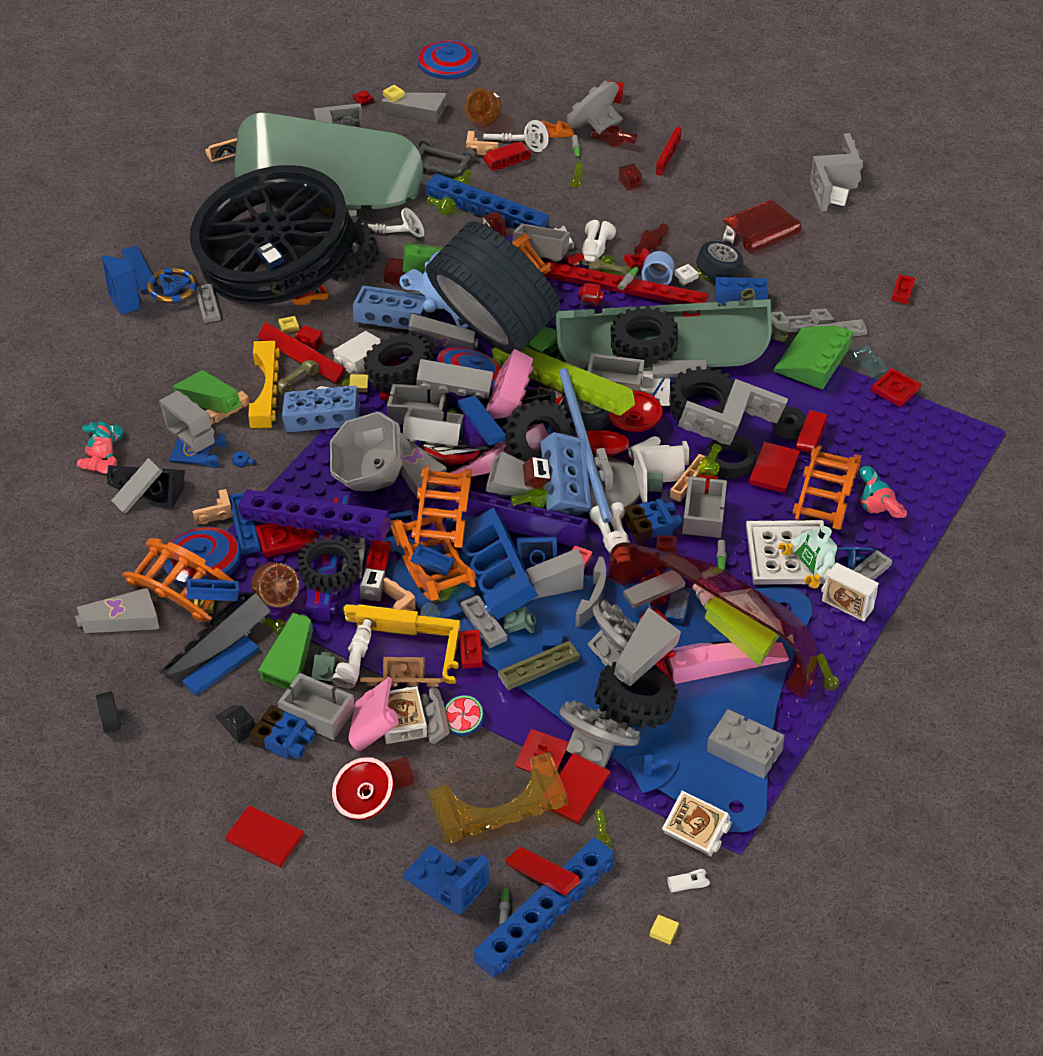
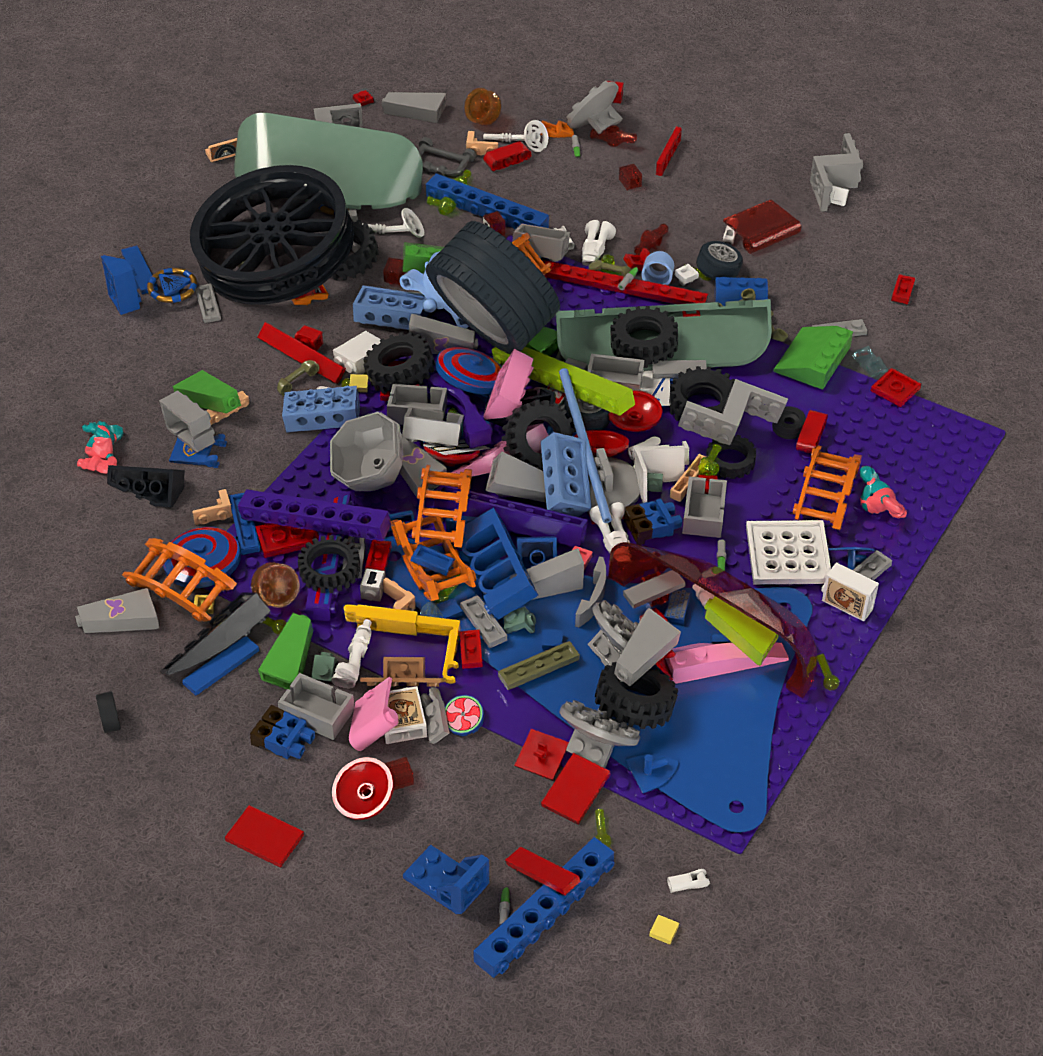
light grey tile [111,458,163,513] -> none
blue piece [186,579,239,601] -> none
black slope [215,705,255,744] -> none
blue piece [232,451,255,467] -> none
yellow arch [248,341,280,428] -> none
slope [255,242,285,269] -> none
light yellow tile [278,316,300,333] -> none
light yellow tile [383,85,405,102] -> none
light grey brick [416,359,493,399] -> none
blue dish [418,40,478,79] -> none
clear yellow arch [427,752,568,843] -> none
blue tile [458,395,506,445] -> none
clear neon green bar [511,488,547,508] -> none
clear red brick [523,457,551,489] -> none
red plate [563,253,585,266] -> none
clear neon green bar [569,162,583,188] -> none
red head [578,283,604,307] -> none
clear red plate [656,535,677,554] -> none
brick [662,791,732,856] -> none
light grey piece [707,709,785,779] -> none
red tile [749,442,800,493] -> none
light grey slope [771,308,834,332] -> none
light aqua torso [777,526,837,588] -> none

